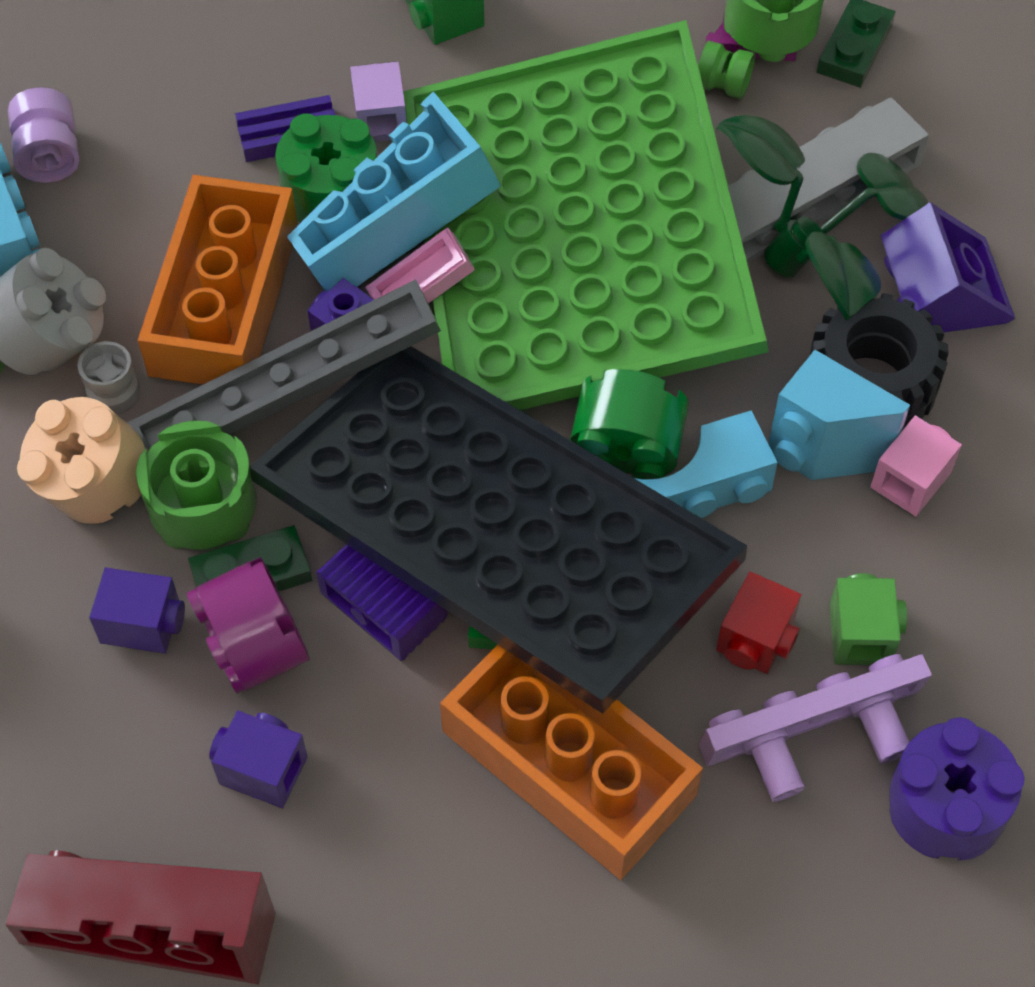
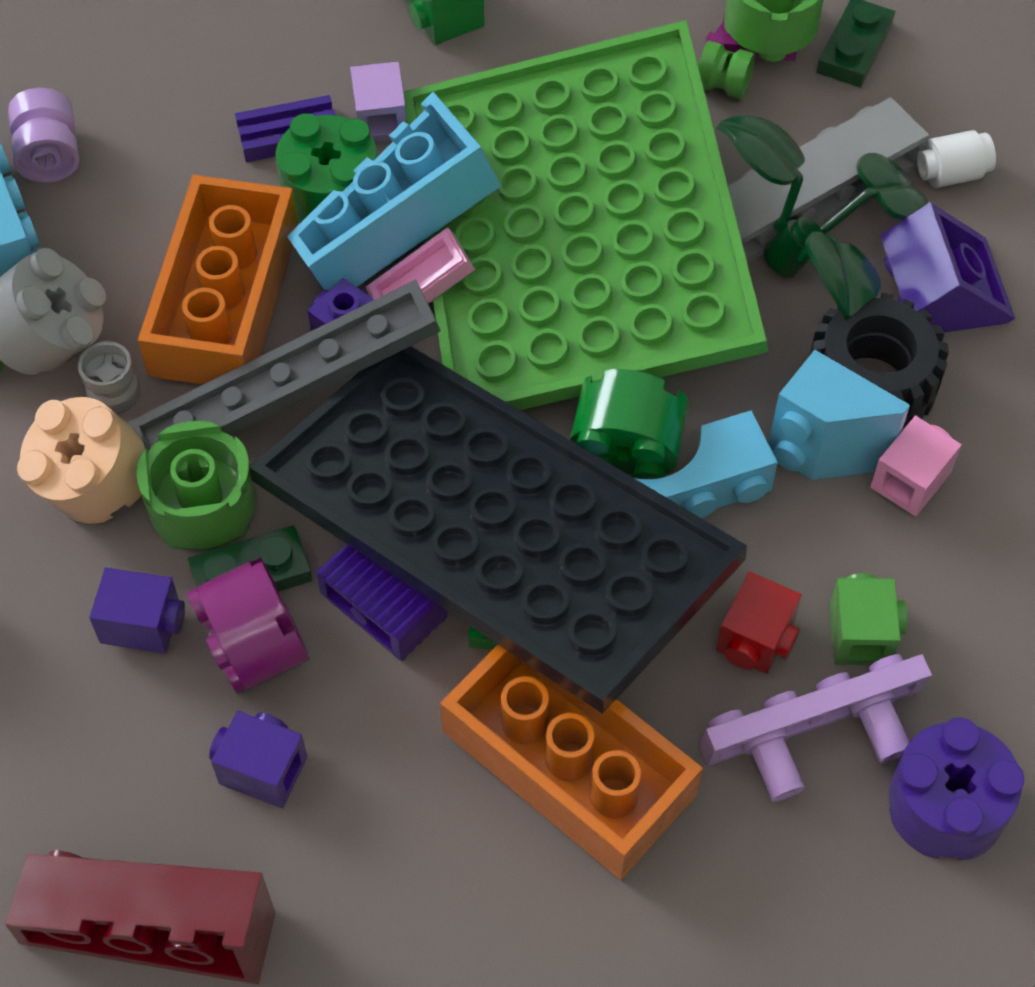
none -> white brick [917,130,996,188]

